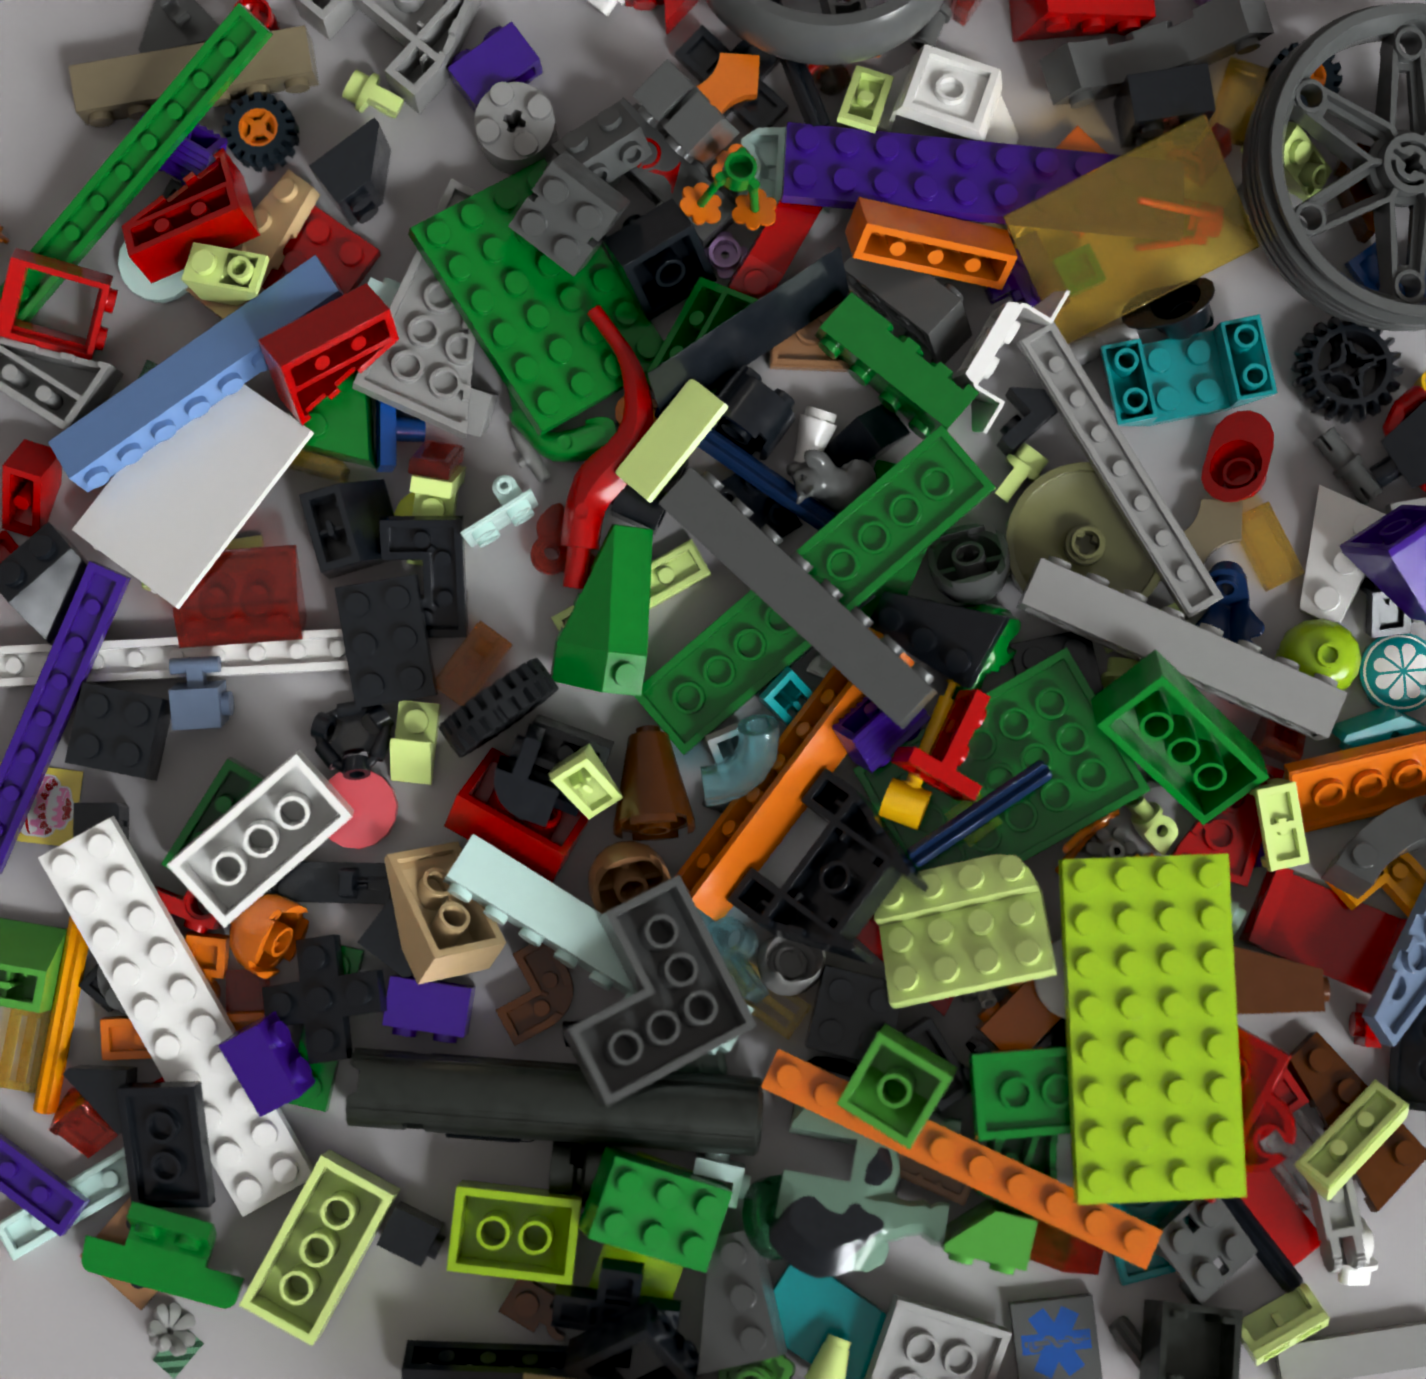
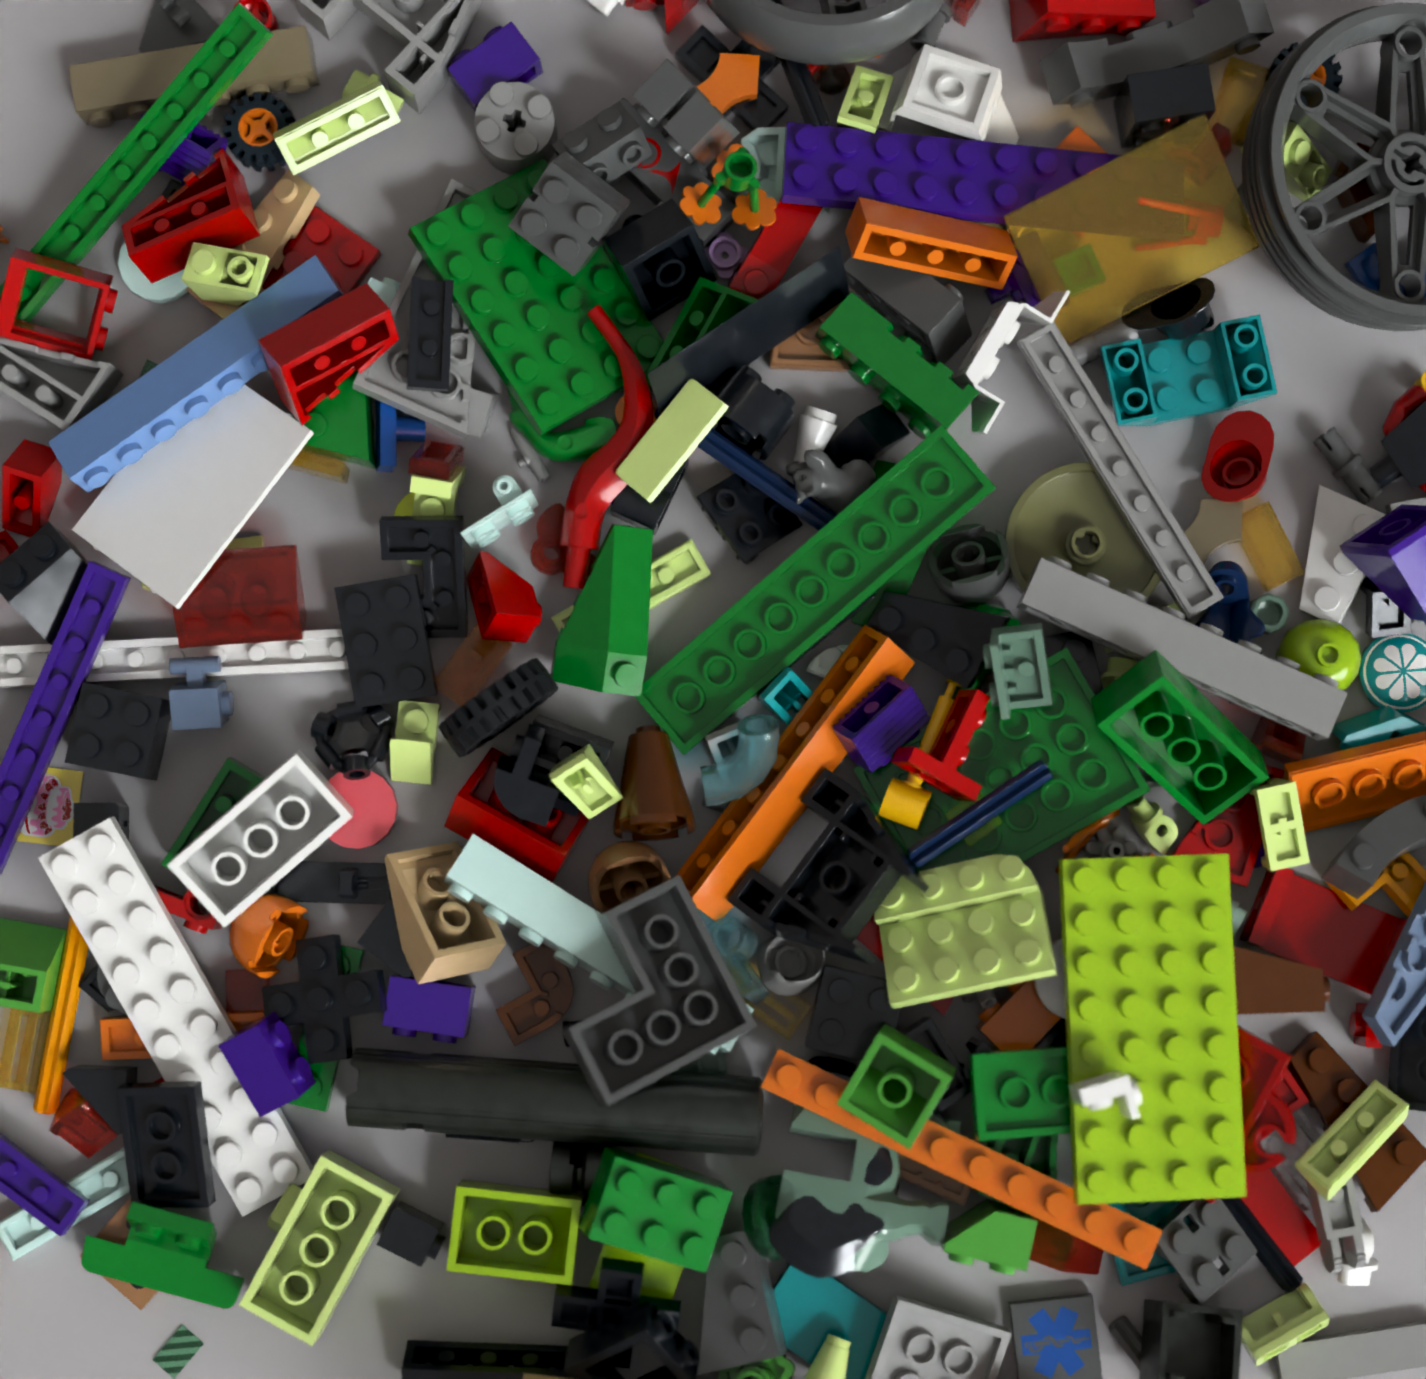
light grey plant [146,1303,196,1356] -> none
orange plate [185,931,230,999] -> none
black slope [299,479,395,579] -> none
black slope [309,117,391,227] -> none
reddish brown plate [498,1279,566,1341] -> none
dark grey brick [658,467,938,729] -> none
light aqua bracket [693,1152,751,1209] -> none
yellowish green piece [994,443,1049,503] -> none
black slope [996,387,1058,456] -> none
black gear [1291,316,1404,424] -> none
none -> yellowish green tile [267,1183,302,1233]
none -> yellowish green slope [272,80,401,175]
none -> black hinge [406,277,454,393]
none -> red slope [466,551,542,643]
none -> sand green bracket [983,623,1053,720]
none -> white bracket [1068,1071,1142,1119]
none -> sand green tile [1250,593,1290,635]

